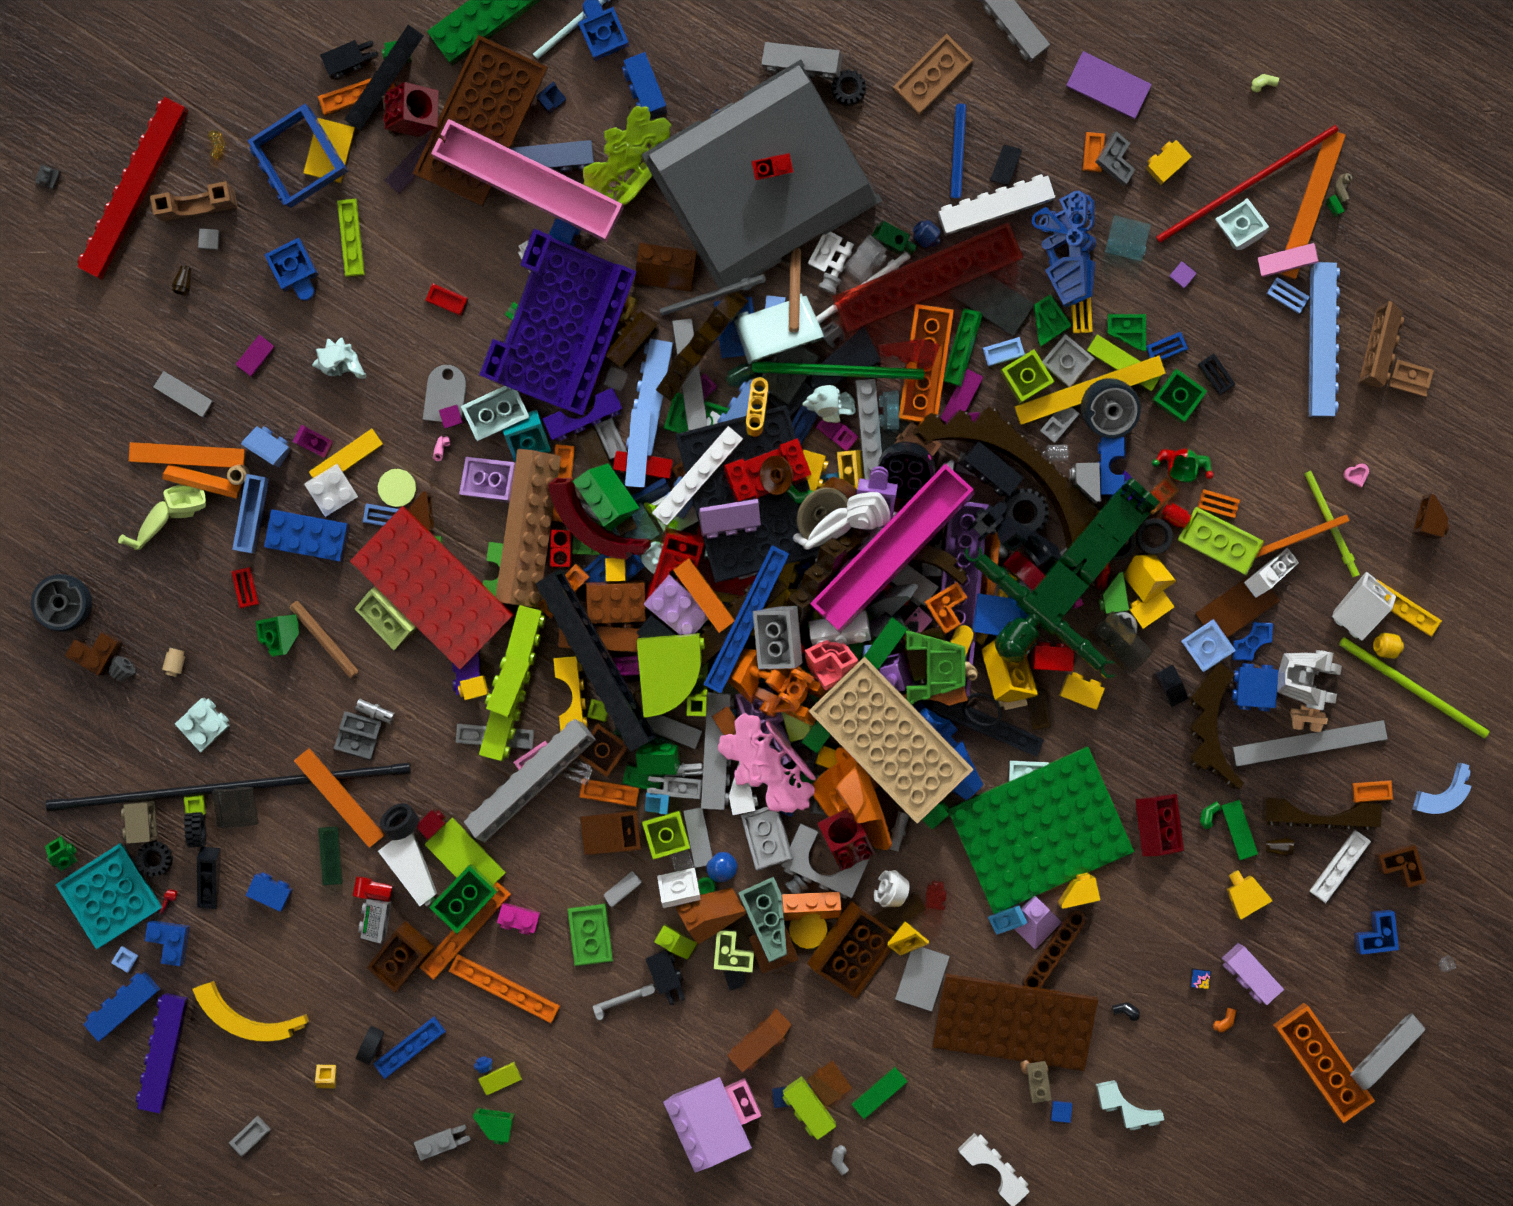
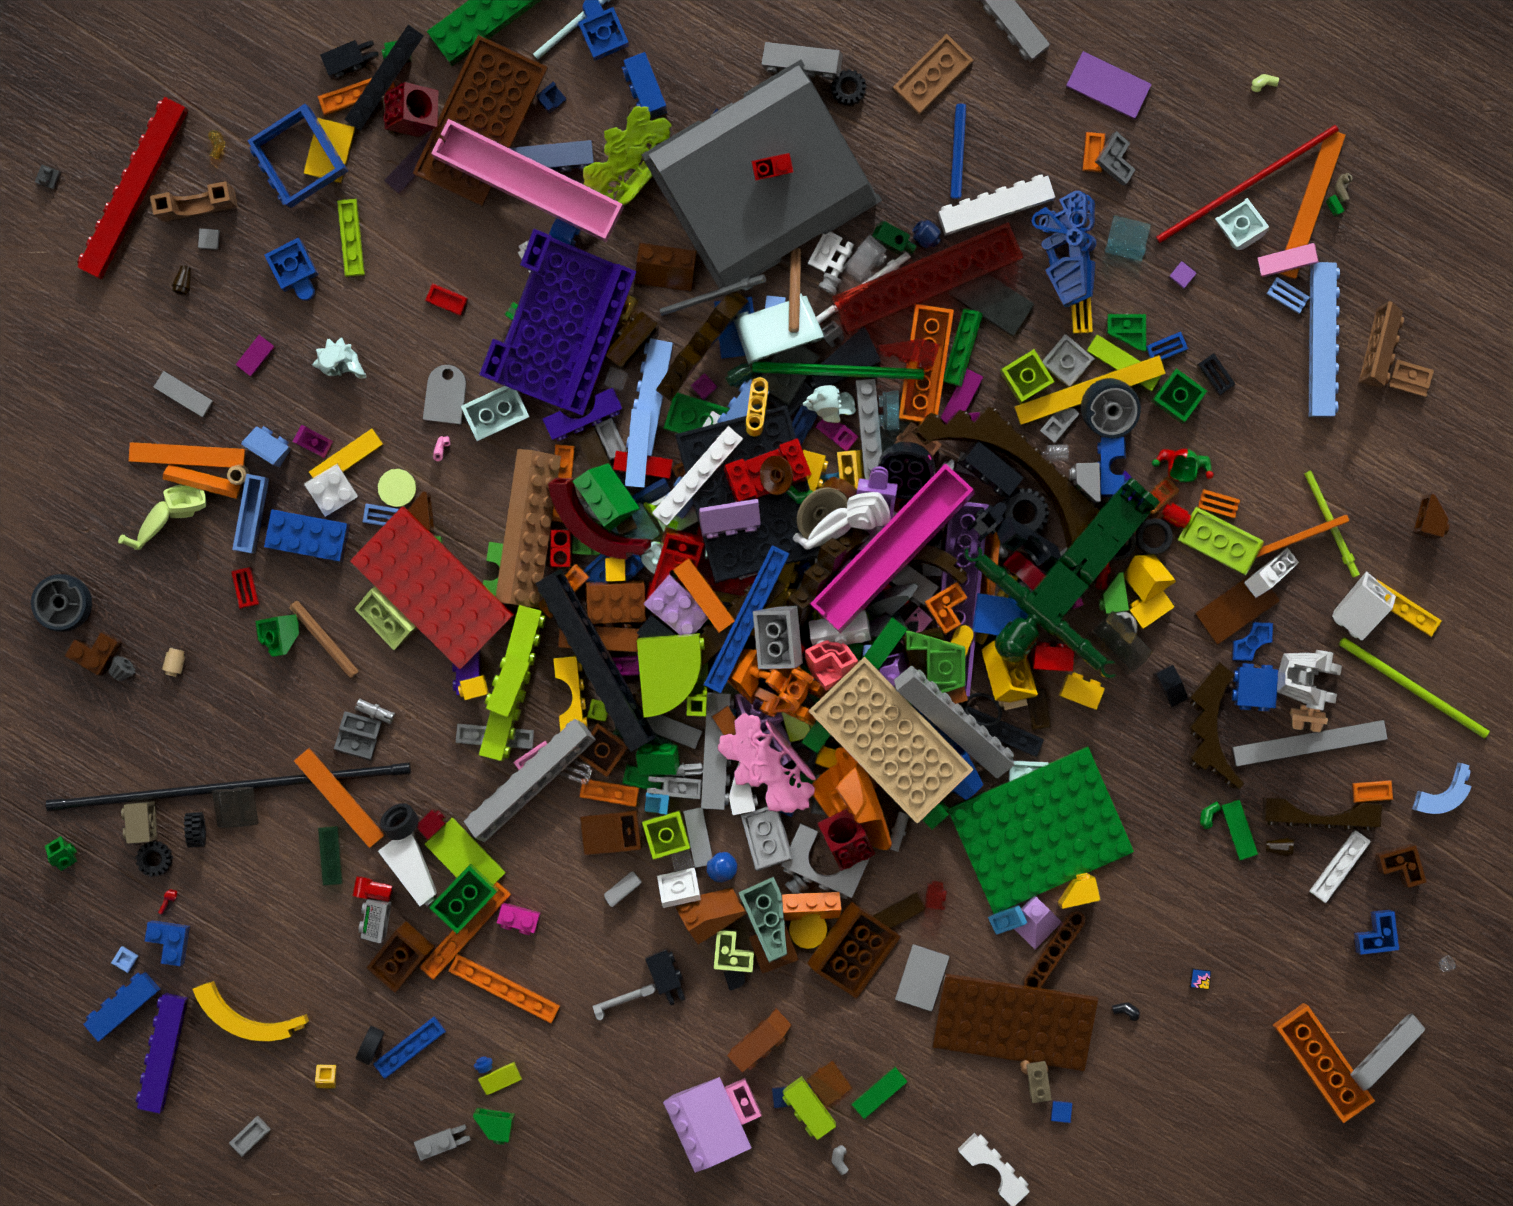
teal plate [55,843,162,949] -> none
light aqua plate [175,698,230,752] -> none
lime tile [184,795,206,815] -> none
black slope [197,847,221,909] -> none
blue brick [245,872,293,912] -> none
magenta tile [439,404,463,429] -> none
lavender slope [459,457,515,503] -> none
teal slope [503,409,551,462] -> none
bright green tile [568,903,613,966] -> none
lime slope [654,923,697,960] -> none
light grey tile [672,319,707,431] -> none
green tile [698,877,716,895] -> none
white cone [874,870,909,907] -> none
yellow slope [887,922,929,956] -> none
tan arm [965,661,978,681] -> none
light blue tile [983,337,1025,367] -> none
black slope [990,145,1022,187] -> none
green wing [1034,294,1072,347] -> none
light aqua arch [1096,1080,1164,1130] -> none
dark red slope [1135,794,1184,857] -> none
yellow brick [1146,140,1192,185] -> none
light blue tile [1181,619,1236,672] -> none
orange arm [1213,1008,1237,1033] -> none
lavender brick [1221,943,1284,1005] -> none
yellow torso [1227,870,1272,919] -> none
bright pink tile [1343,464,1369,488] -> none
yellow head [1373,633,1404,659] -> none
none -> light grey brick [894,666,1015,778]

